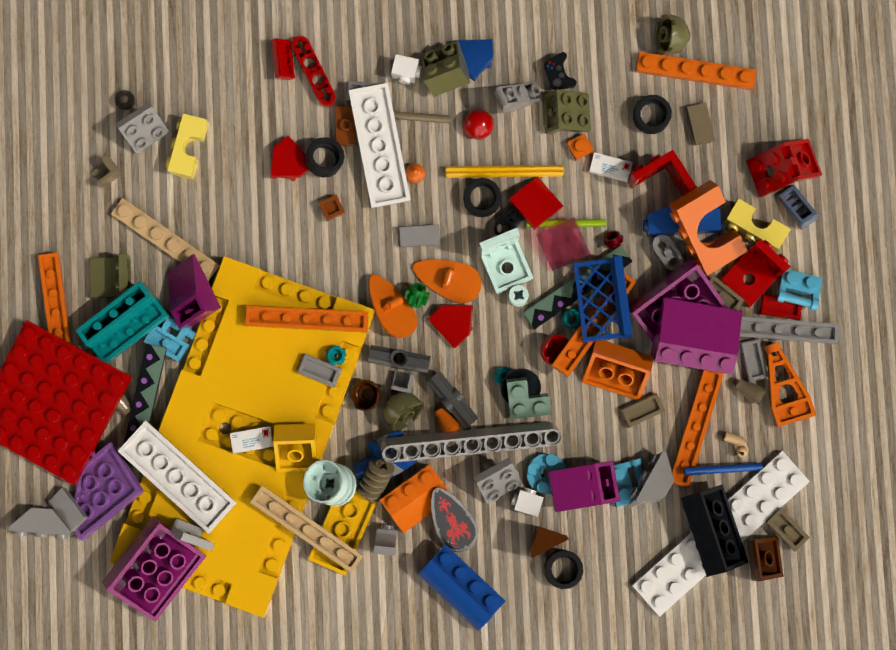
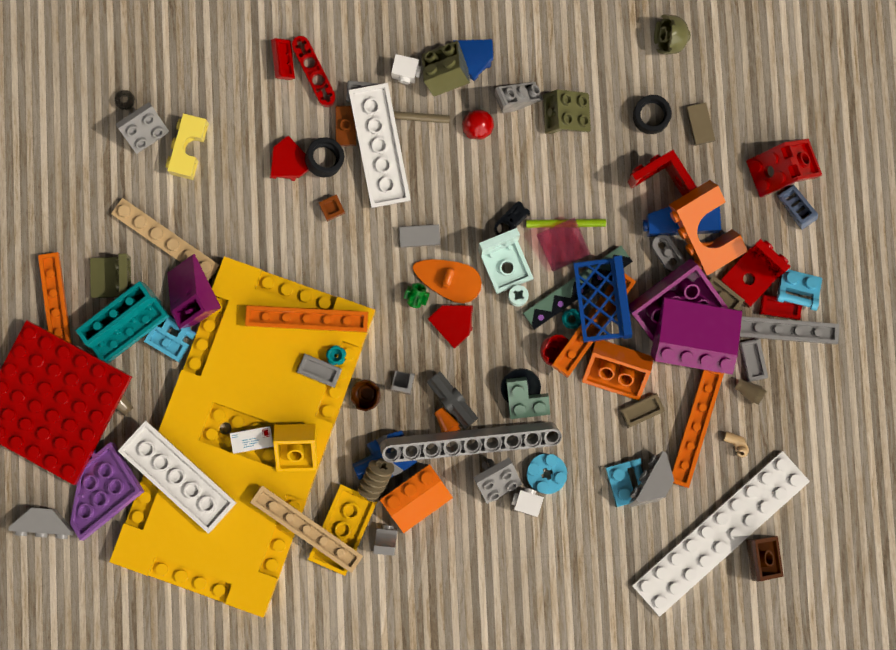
light grey tile [49,487,88,532] -> none
dark tan panel [92,155,122,188] -> none
magenta slope [102,516,206,622] -> none
tile [123,344,167,466] -> none
light grey slope [170,519,215,551] -> none
light aqua wheel [303,460,357,507] -> none
orange shield [368,274,417,338] -> none
dark grey piece [368,345,431,373] -> none
olive cylinder [383,392,424,432] -> none
orange plate [405,163,425,183] -> none
blue brick [418,544,506,631] -> none
shield [431,487,479,552] -> none
yellow axle [445,165,564,178] -> none
black tyre [463,178,501,218] -> none
teal plate [494,367,512,386] -> none
red slope [508,177,564,230] -> none
reddish brown slope [528,526,569,558] -> none
black piece [543,52,577,90] -> none
black tyre [544,550,583,589] -> none
magenta slope [548,461,620,512] -> none
orange plate [567,133,594,161] -> none
white tile [589,152,633,182] -> none
dark red plate [604,231,623,249] -> none
orange plate [636,52,757,90] -> none
black slope [681,484,749,577] -> none
blue bar [683,463,763,476] -> none
light yellow arch [724,199,791,252] -> none
orange plate [764,342,816,427] -> none
dark tan plate [766,508,810,552] -> none

